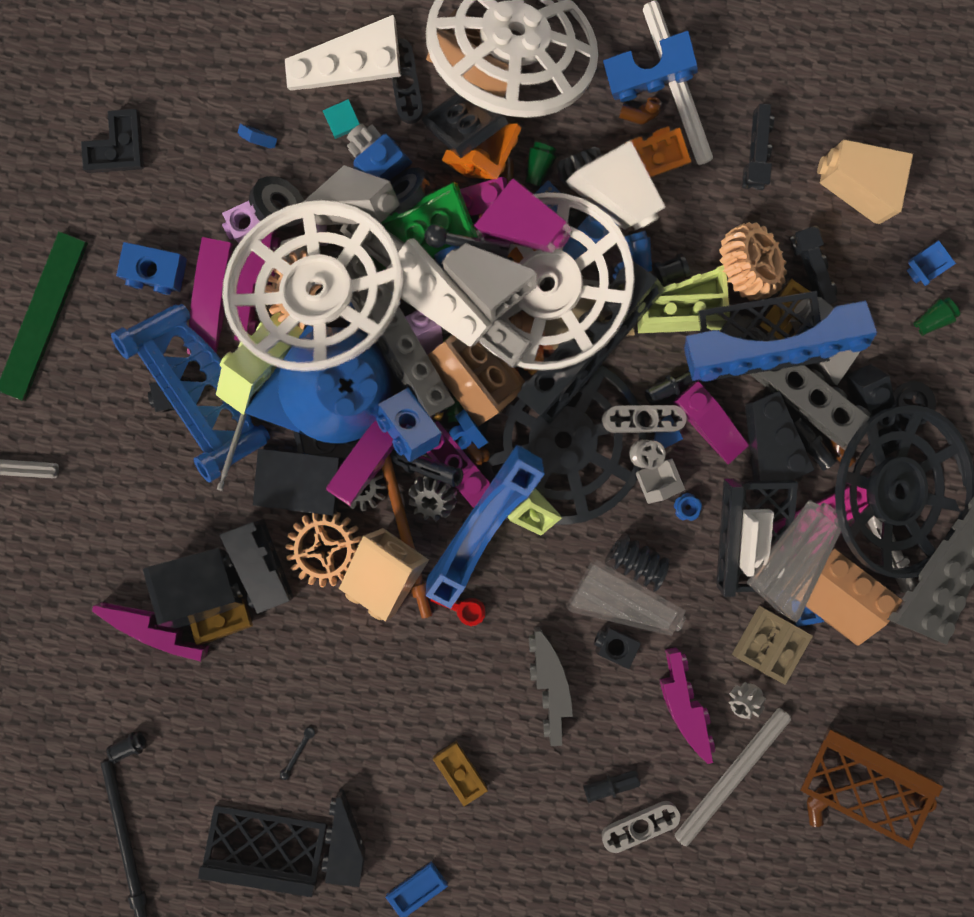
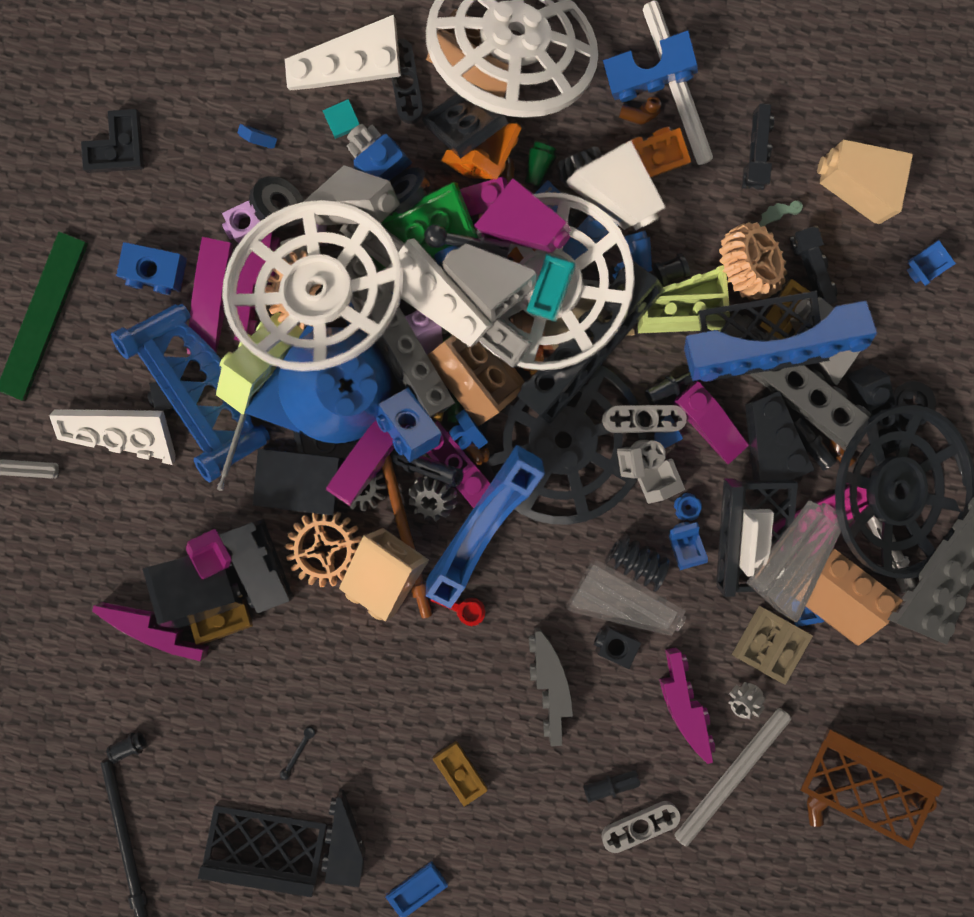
yellowish green slope [508,488,562,535] -> none
dark green cone [913,297,961,336] -> none
none -> white wing [49,409,175,465]
none -> magenta panel [186,529,231,579]
none -> teal tile [526,254,576,322]
none -> light grey tile [617,447,645,478]
none -> blue bracket [669,522,708,570]
none -> sand green piece [759,201,803,227]

